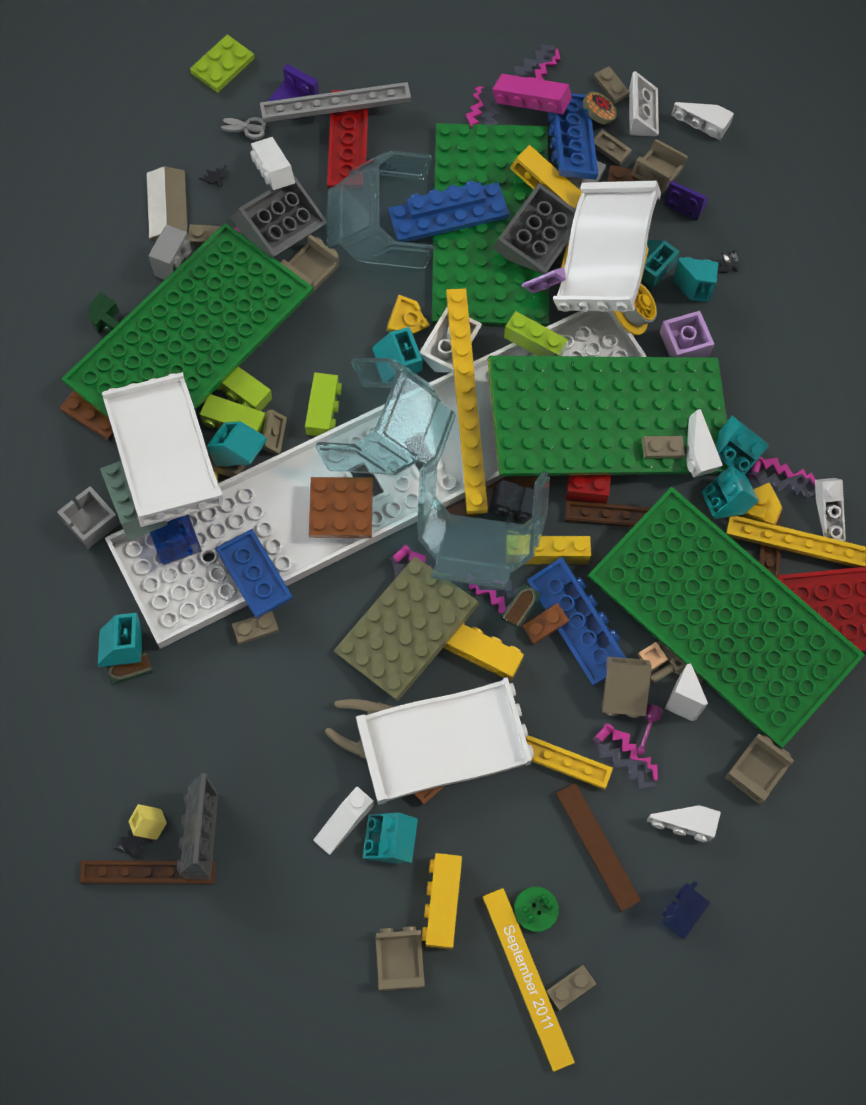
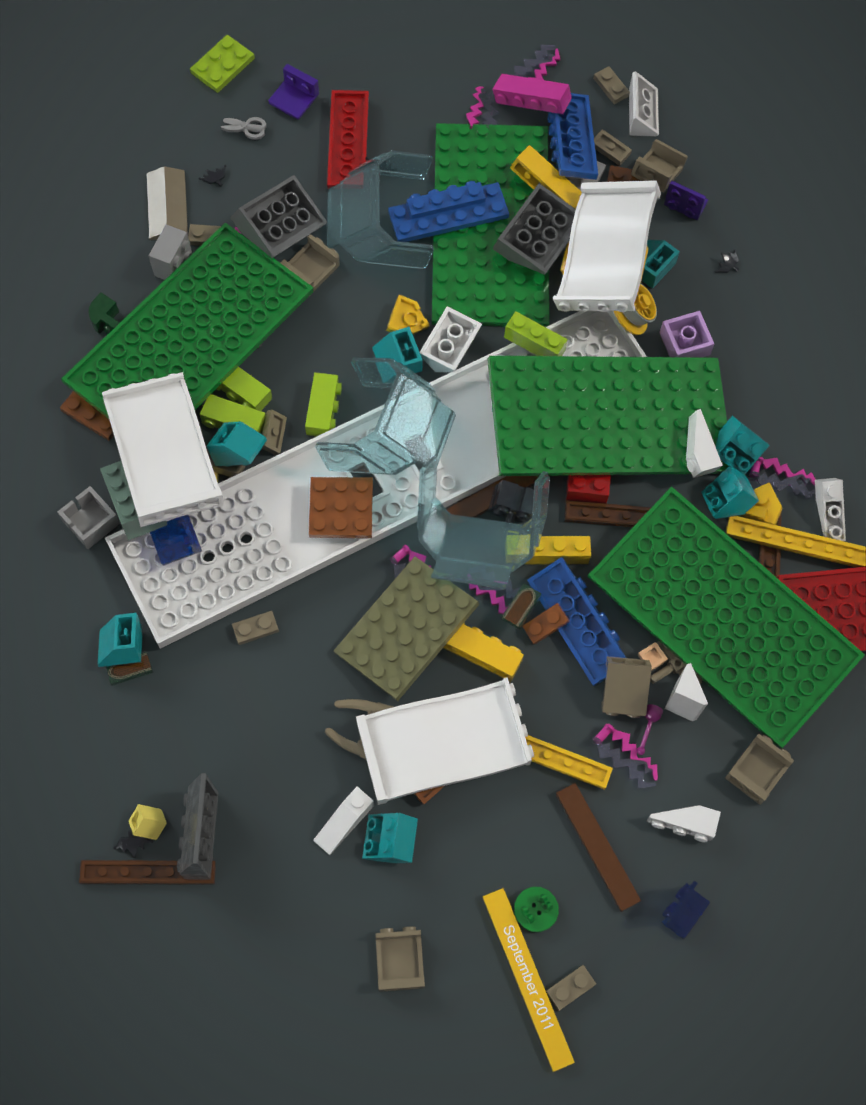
blue tile [215,529,293,619] -> none
white brick [250,137,295,190] -> none
light grey plate [260,82,411,123] -> none
yellow brick [422,853,462,950] -> none
yellow plate [446,288,488,514] -> none
medium lavender slope [522,267,566,294] -> none
tile [582,92,617,124] -> none
dark tan plate [641,436,685,459] -> none
white slope [671,102,734,140] -> none
teal slope [673,257,718,302] -> none

